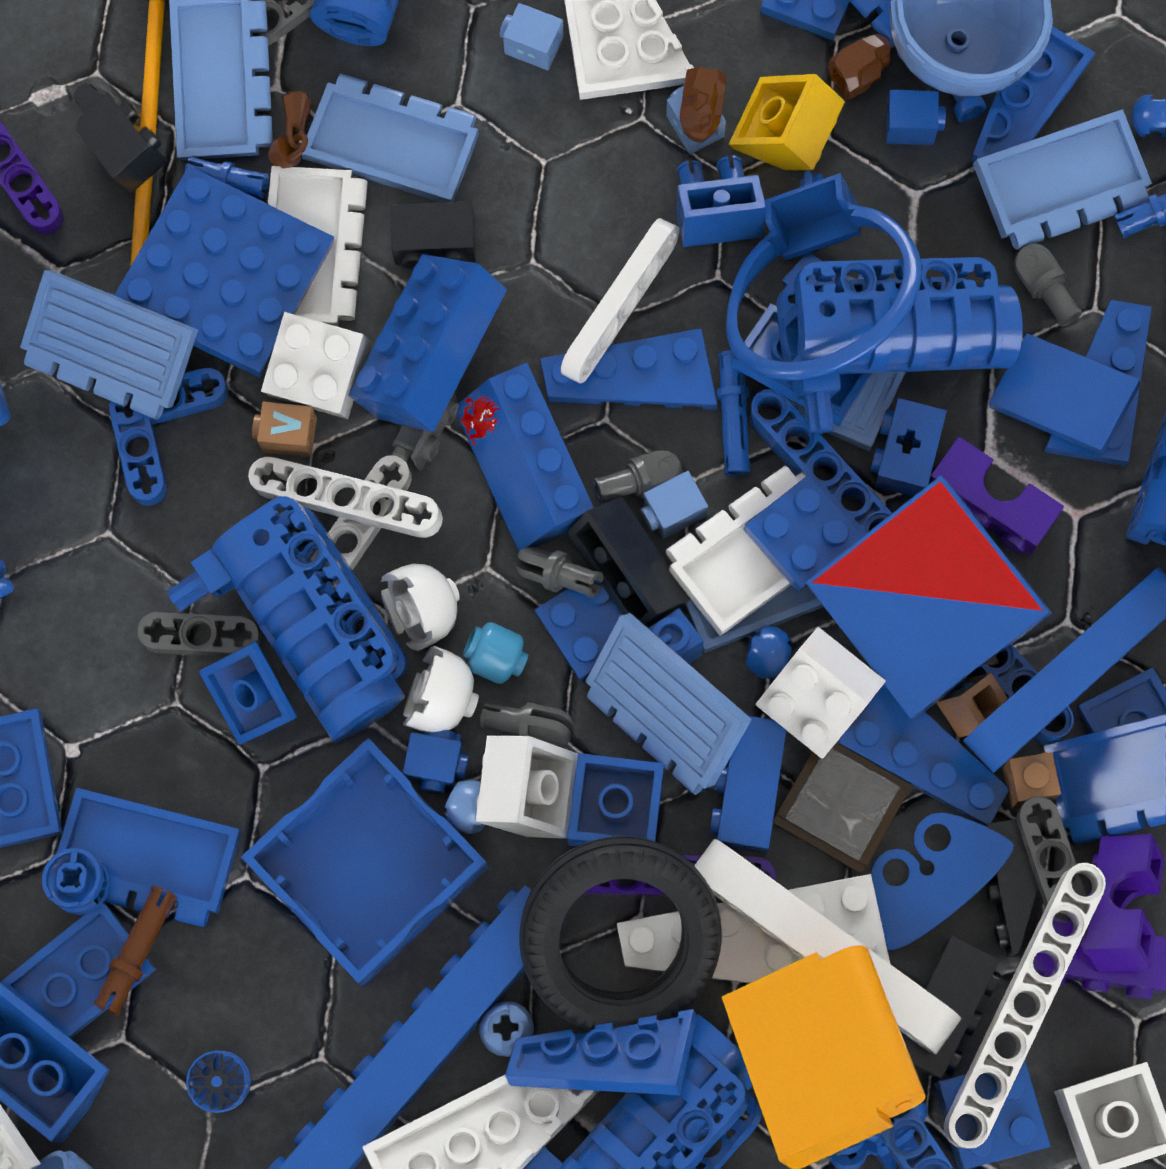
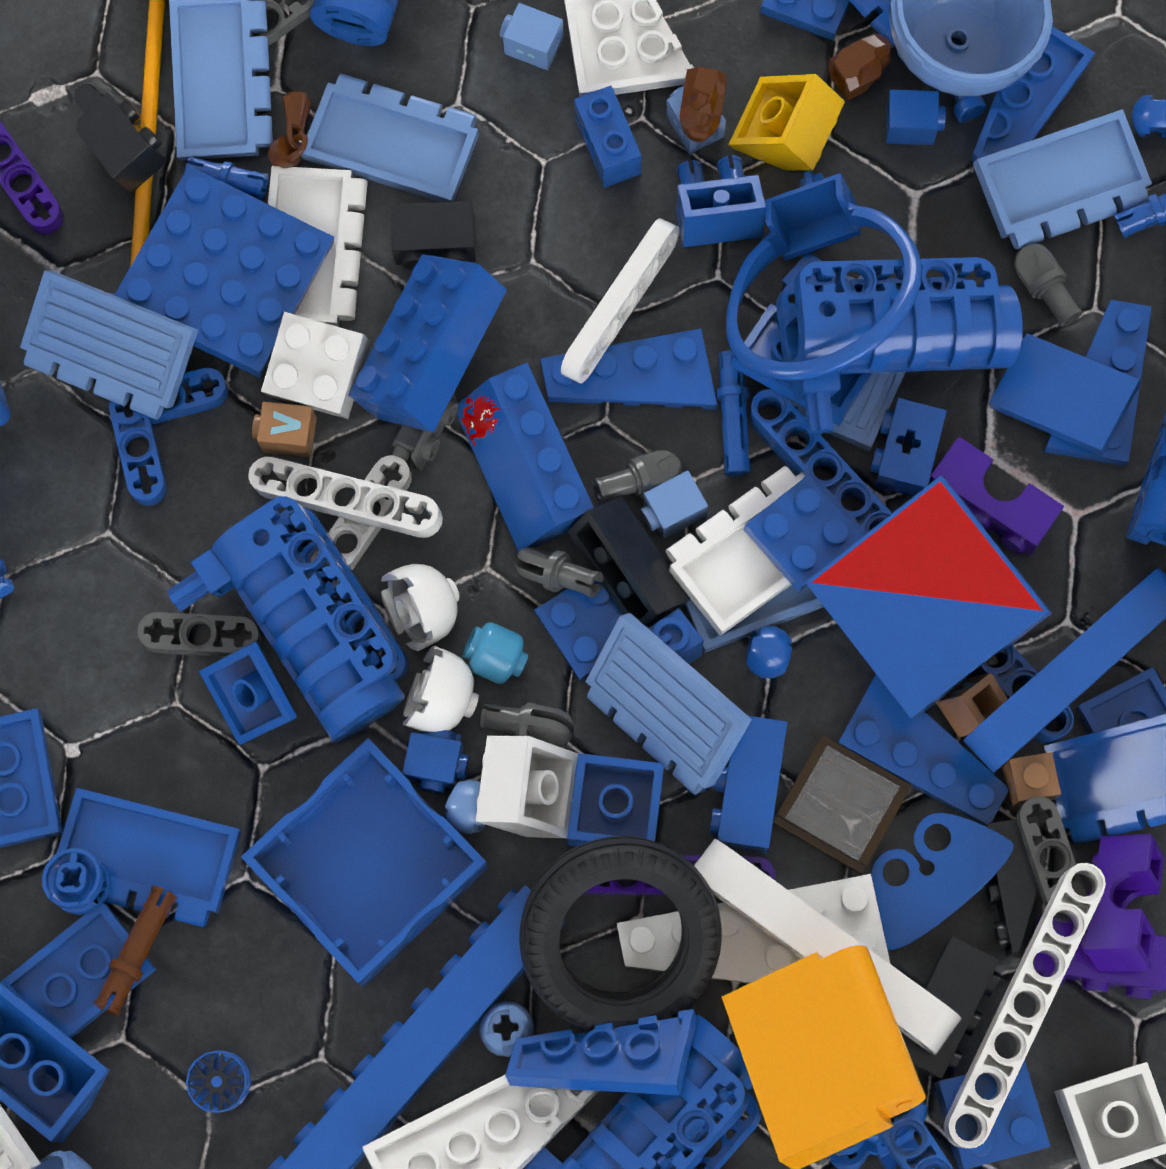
white brick [755,627,886,759] -> none
none -> blue brick [574,85,642,188]

